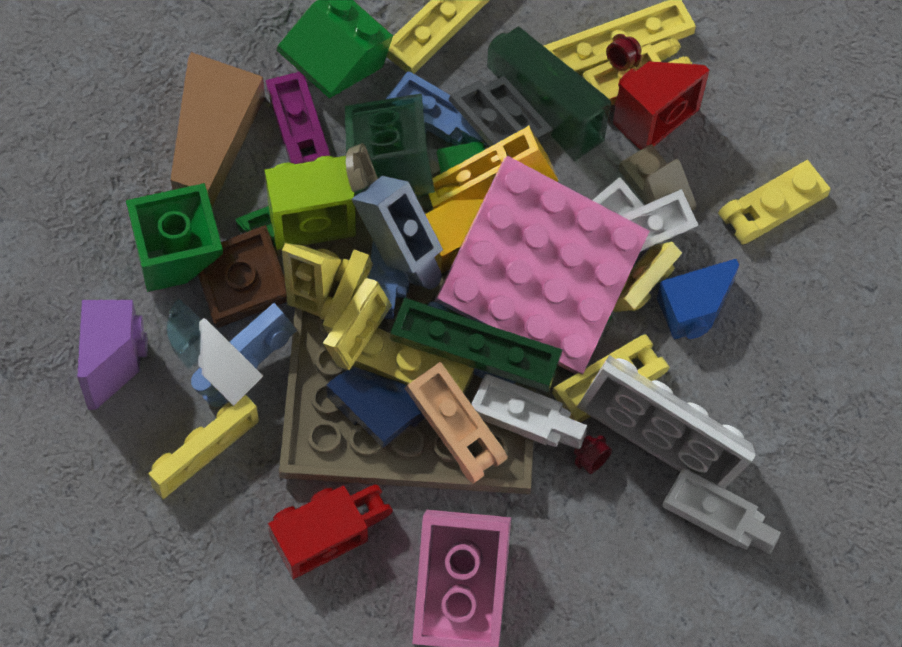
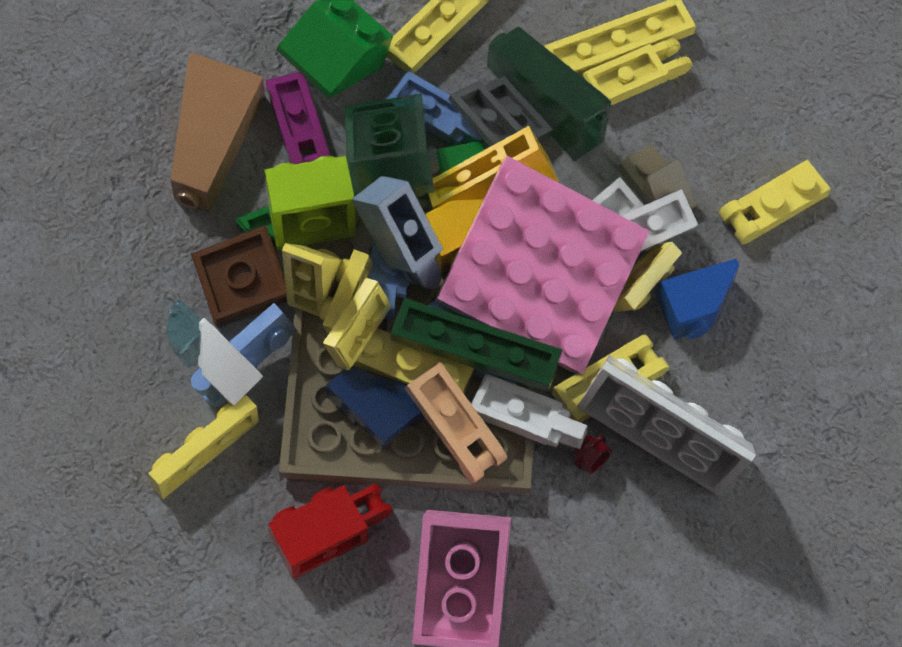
medium lavender slope [77,300,148,410] -> none
green slope [126,183,223,292] -> none
dark tan tile [346,143,378,192] -> none
dark red plate [606,34,642,71] -> none
red slope [613,61,710,150] -> none
white hinge [662,468,781,554] -> none

